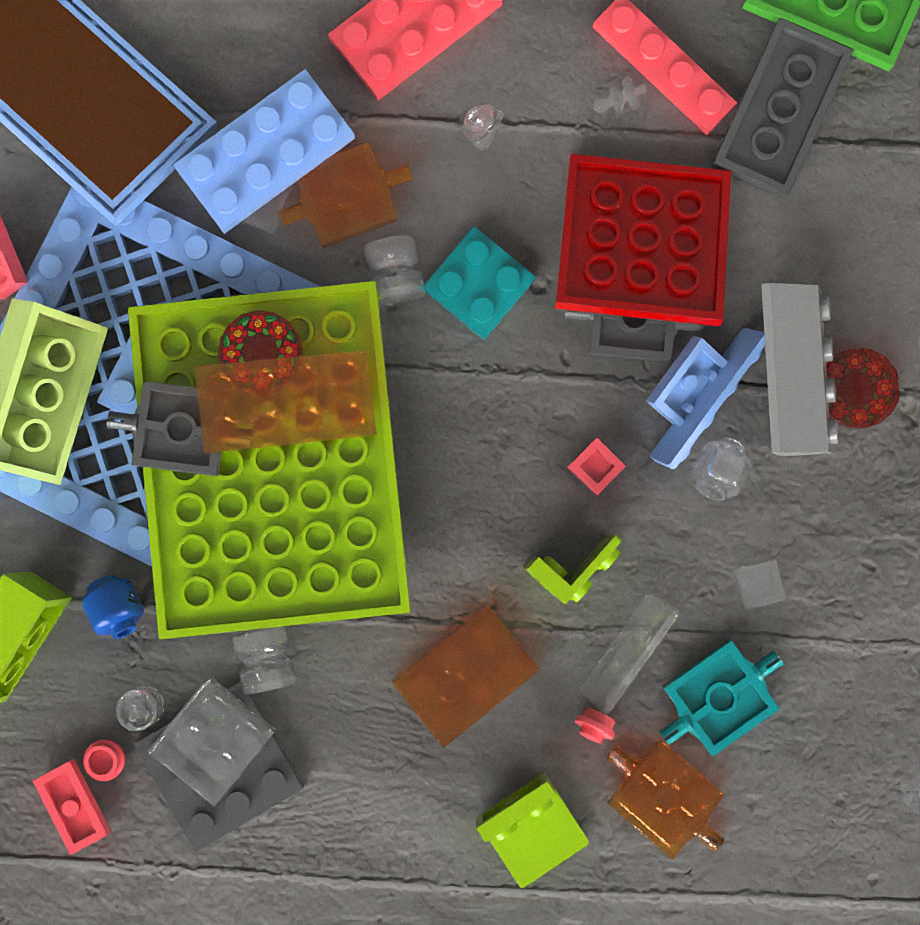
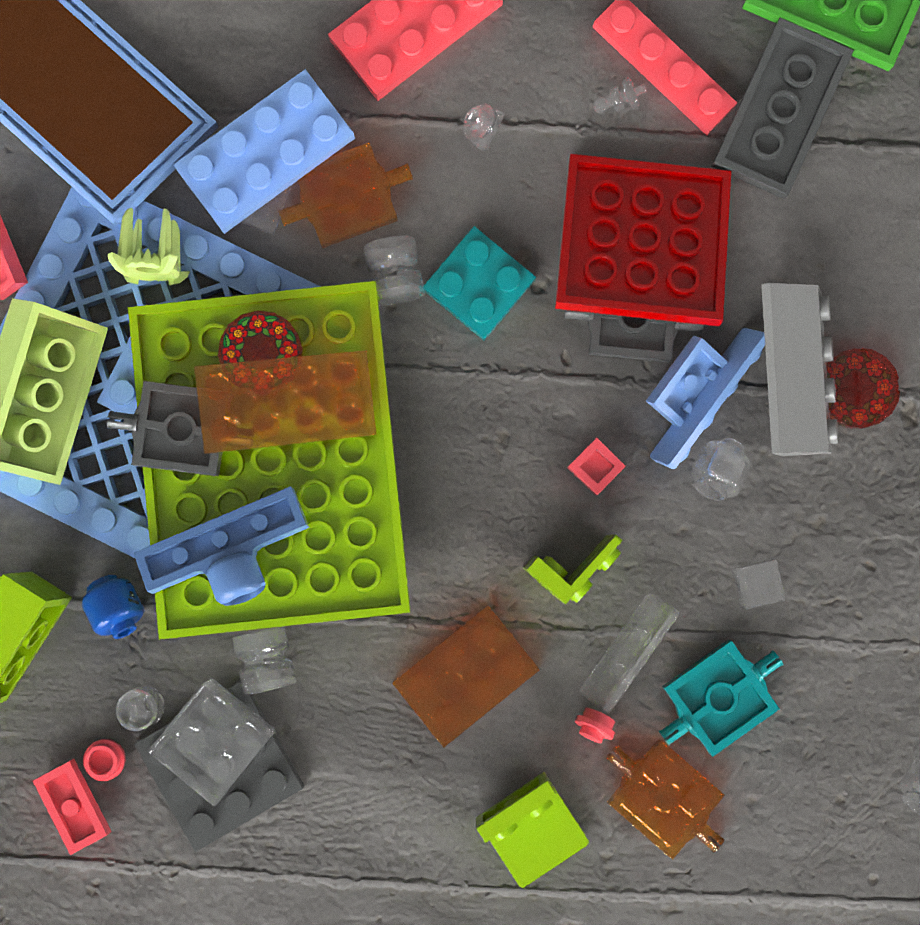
none -> yellowish green piece [107,208,190,285]
none -> medium blue plate [134,486,309,606]

